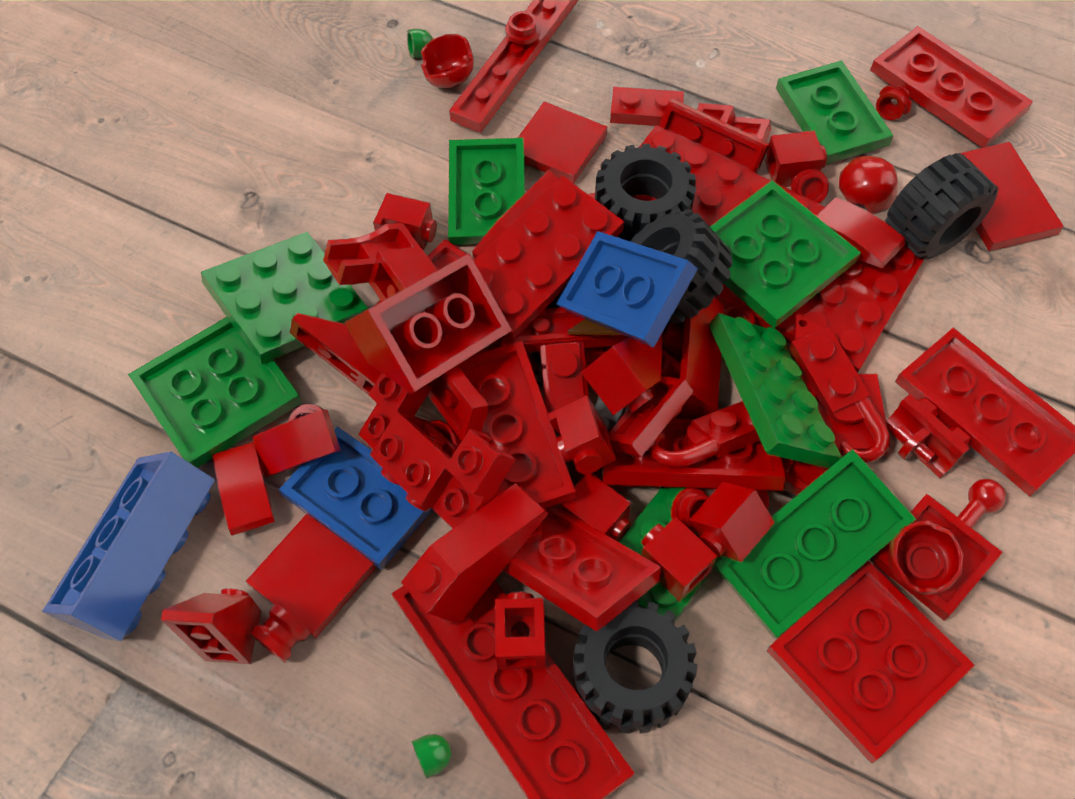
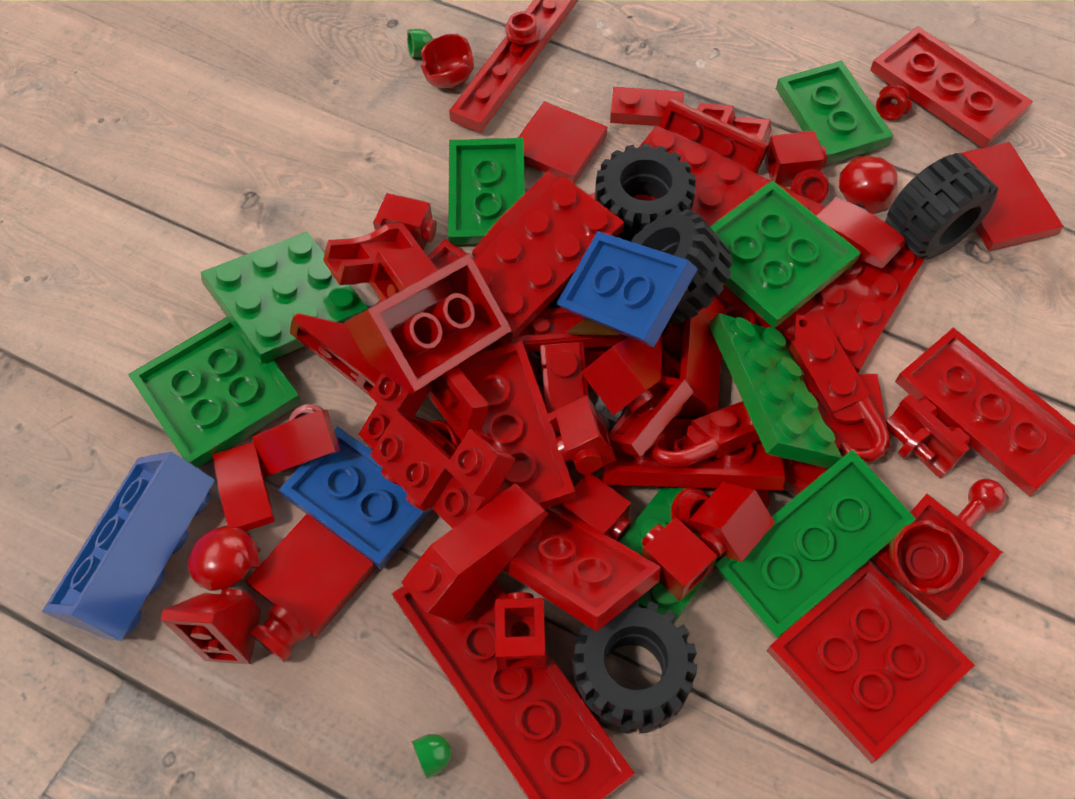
none -> red hair [188,526,261,591]

